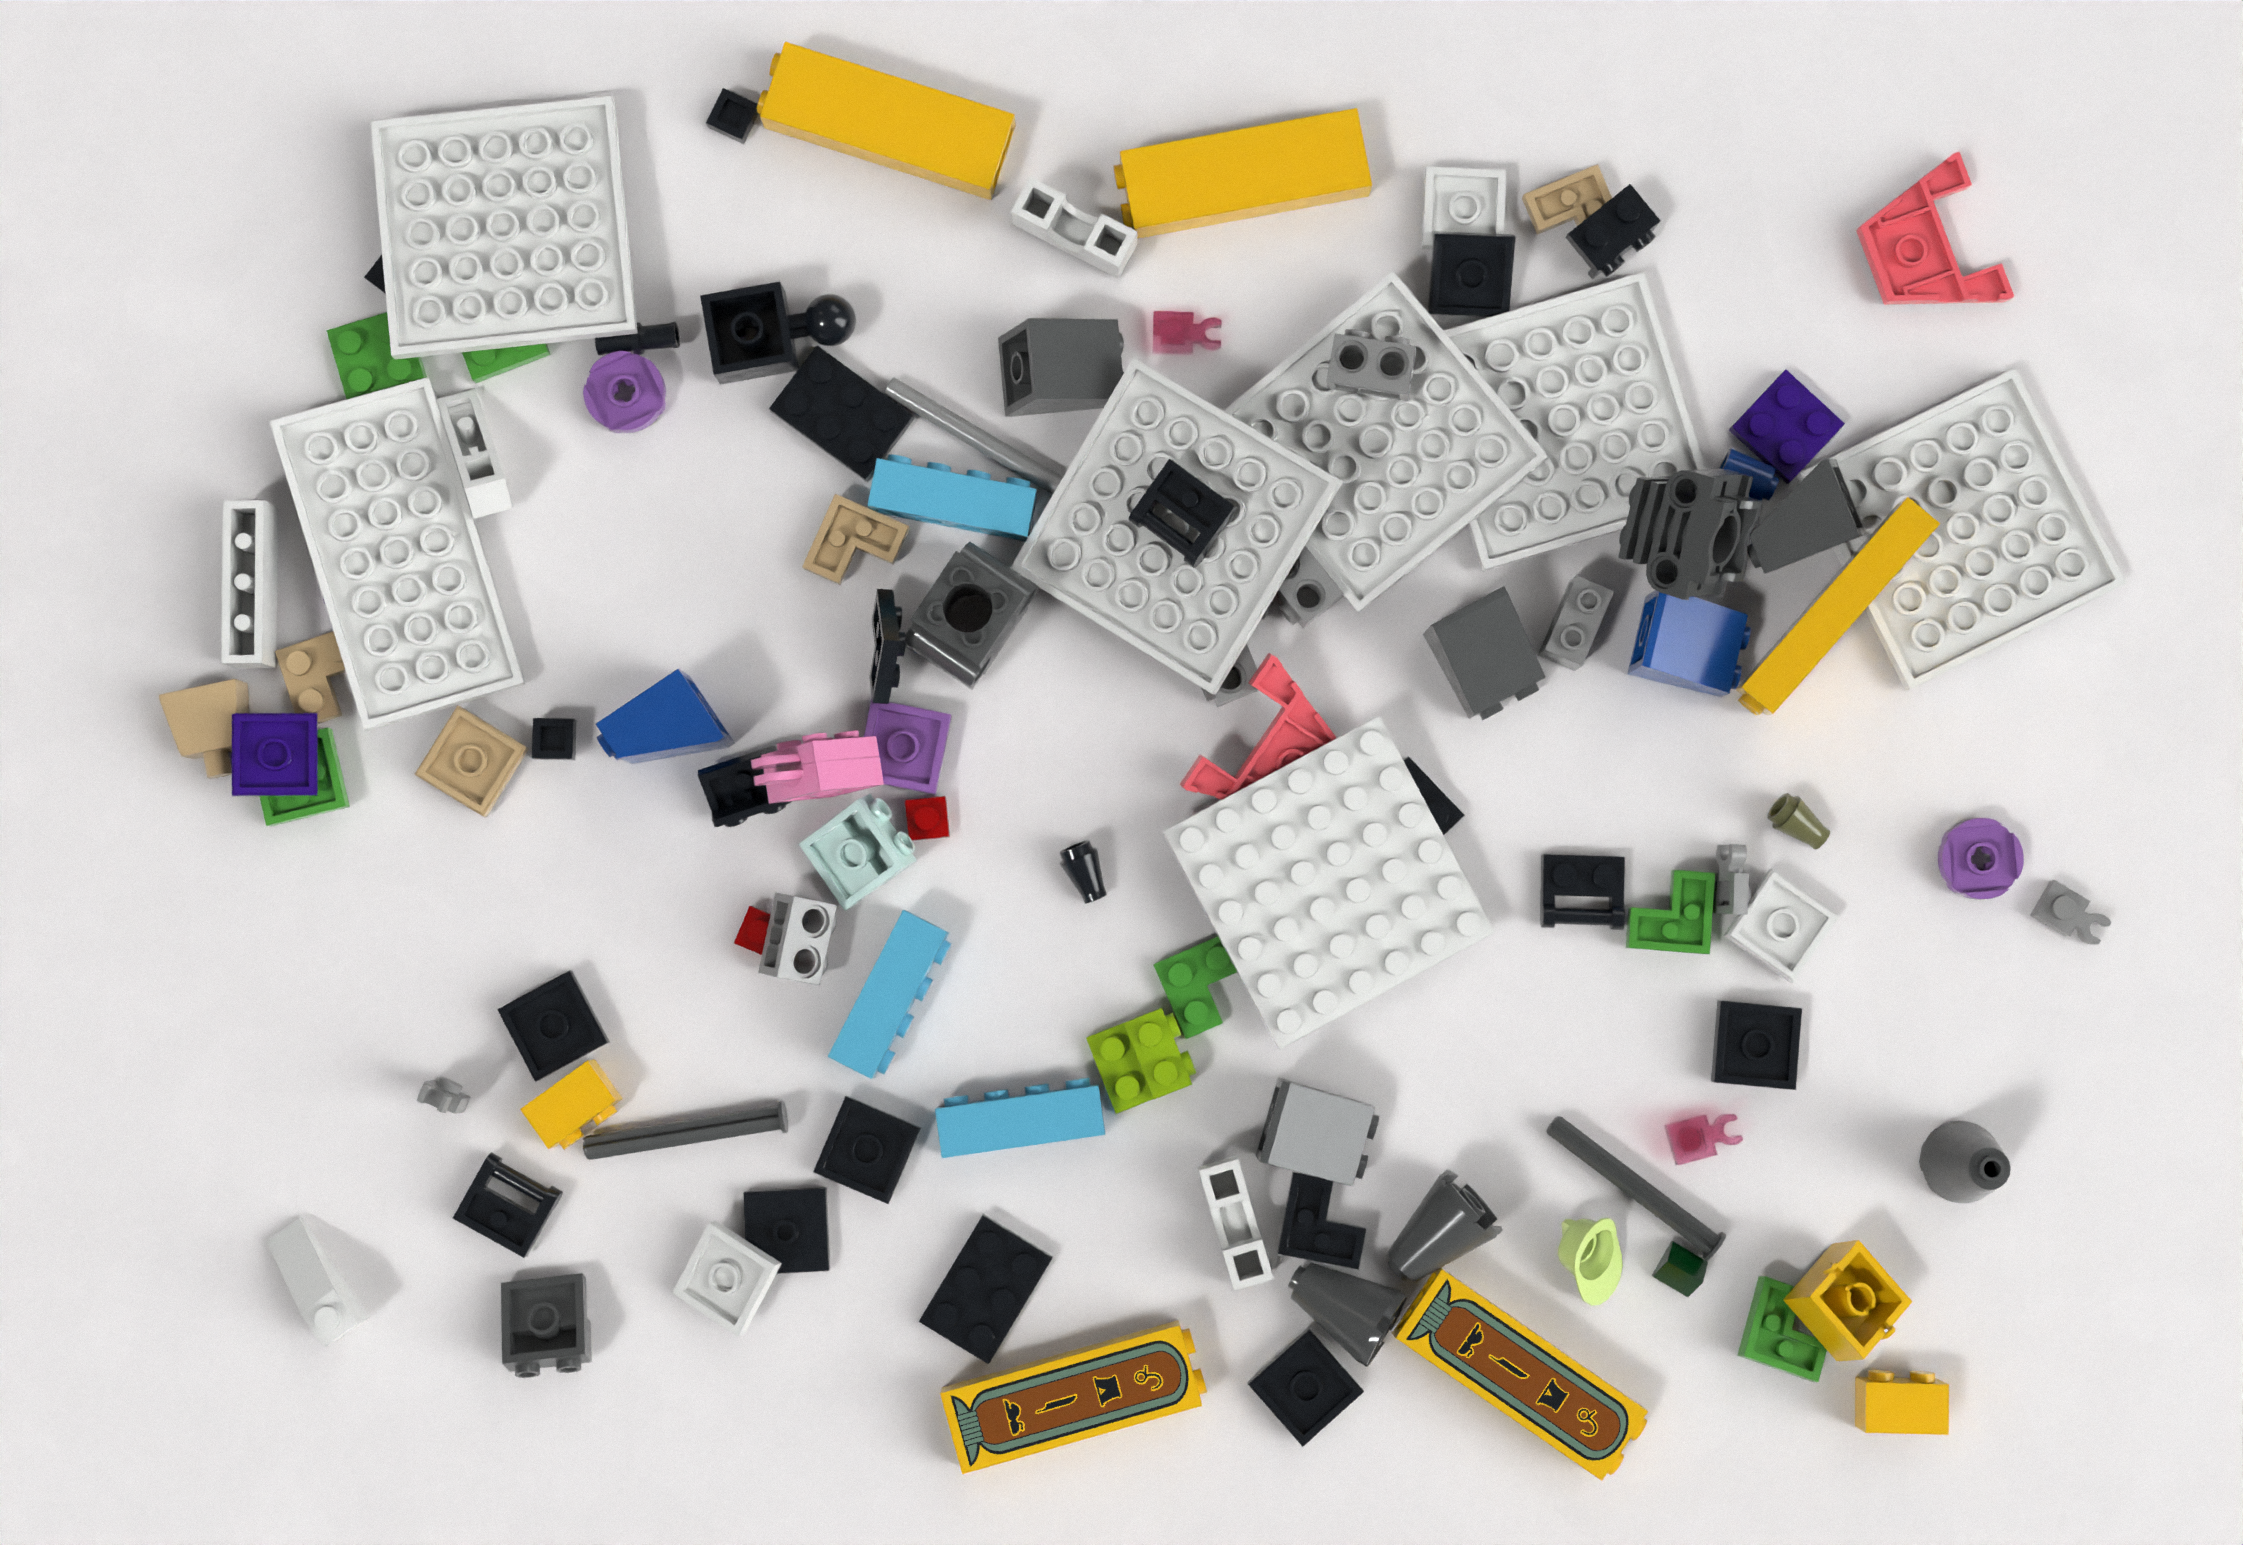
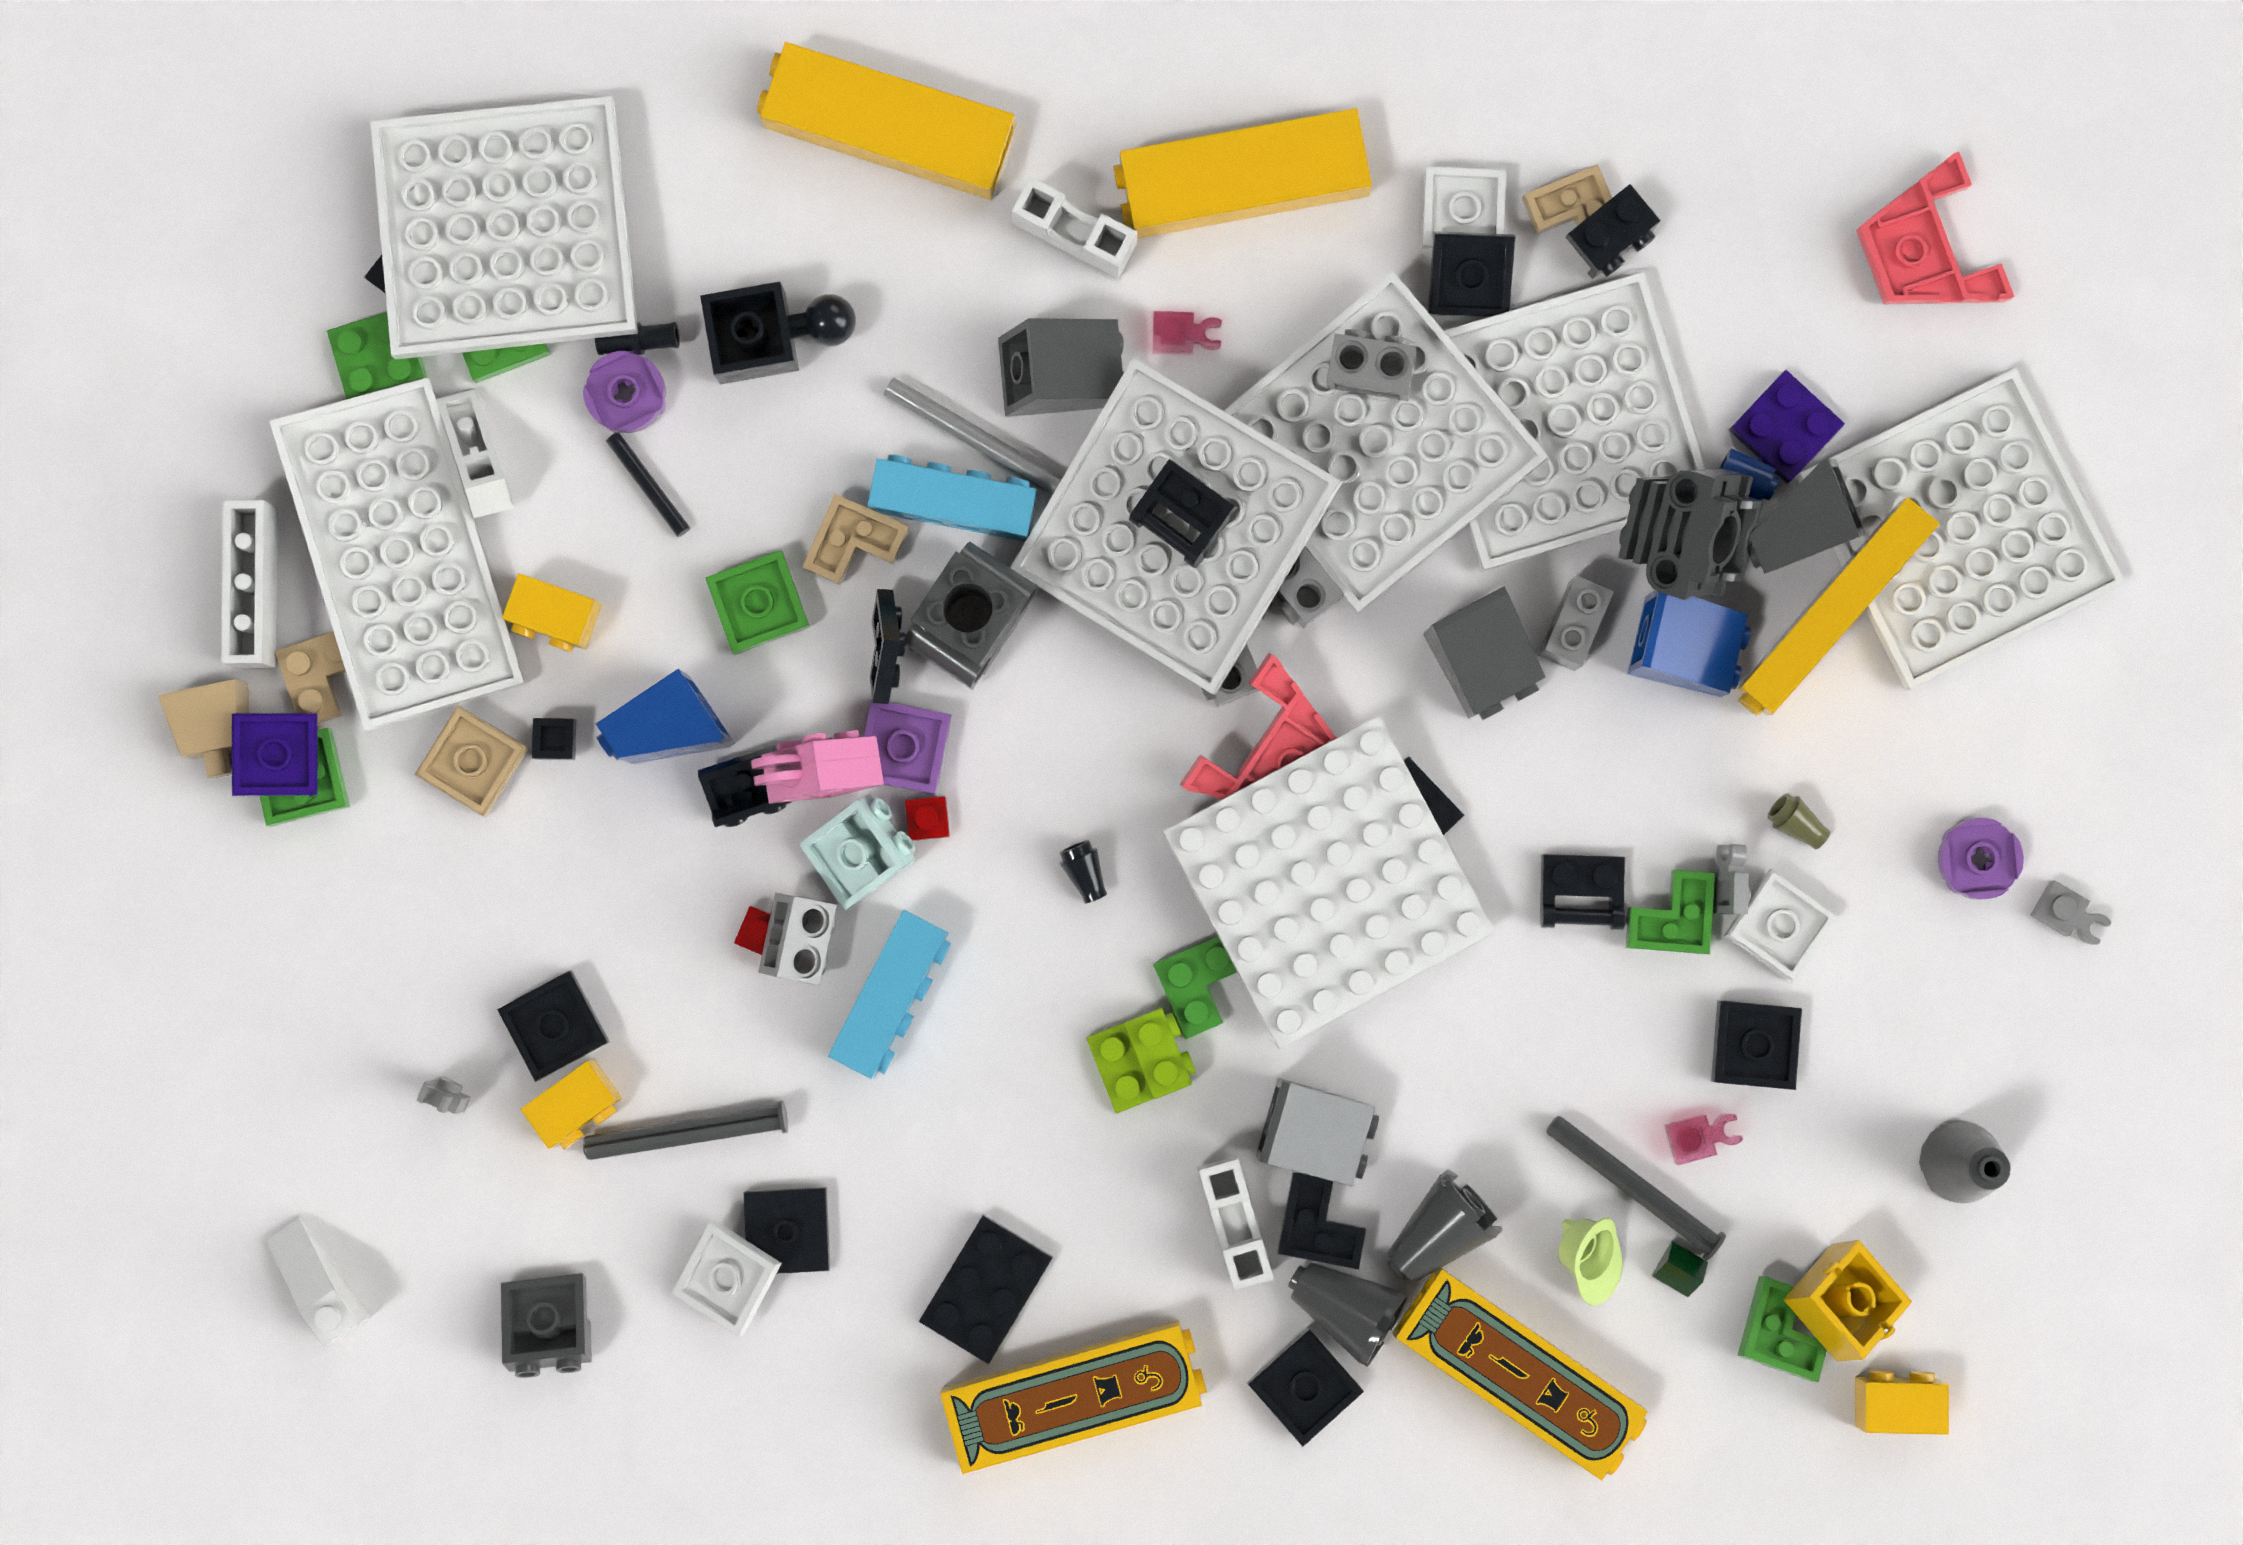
black plate [452,1152,563,1258] -> none
black tile [706,88,759,144] -> none
black plate [769,345,915,482] -> none
black plate [813,1096,922,1204] -> none
medium azure brick [935,1078,1105,1158] -> none
none -> yellow brick [502,573,602,653]
none -> black bar [606,432,690,537]
none -> bright green plate [705,550,810,655]

